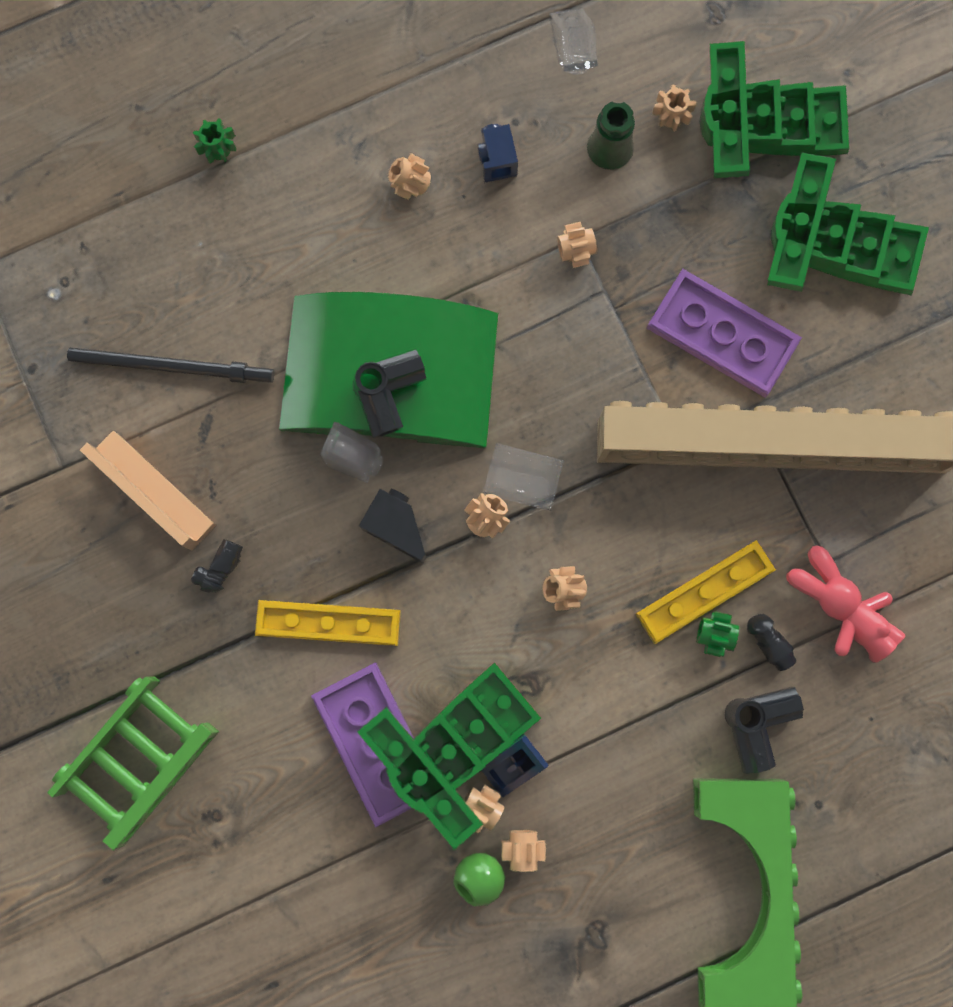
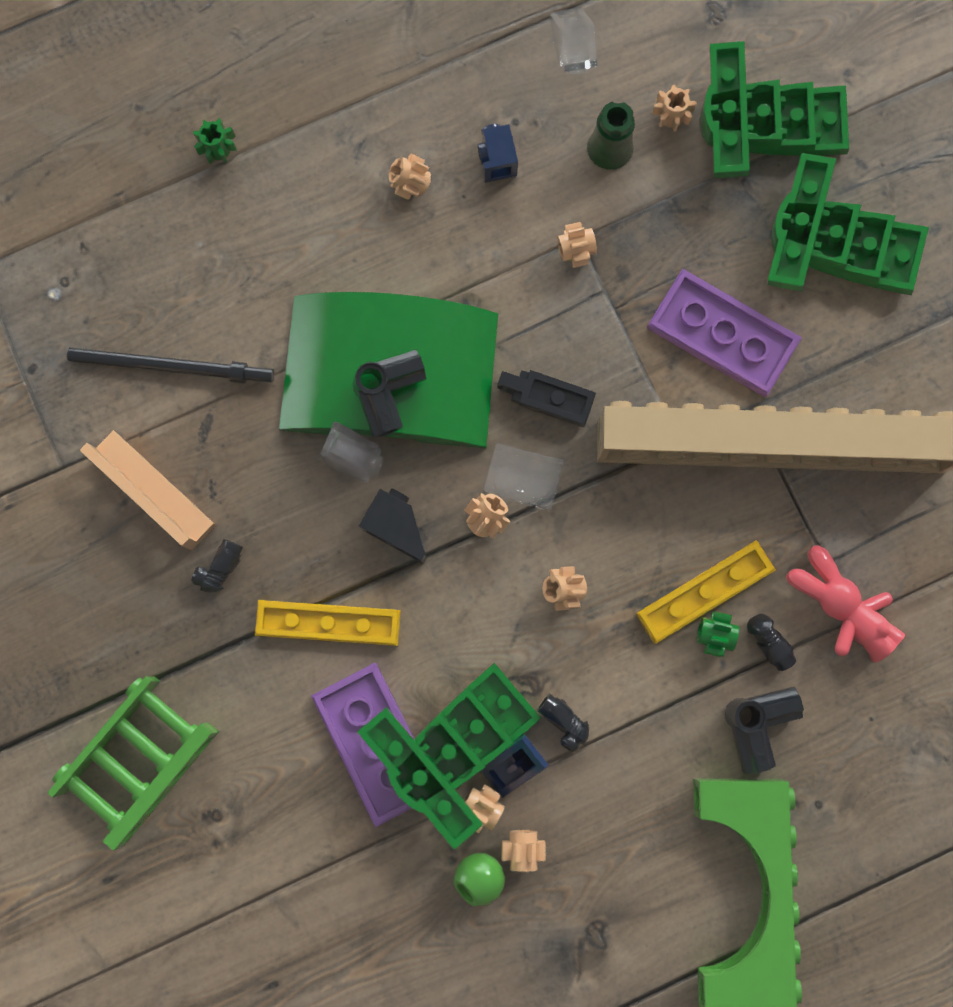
none -> black hinge [497,370,596,428]
none -> black arm [537,693,590,752]

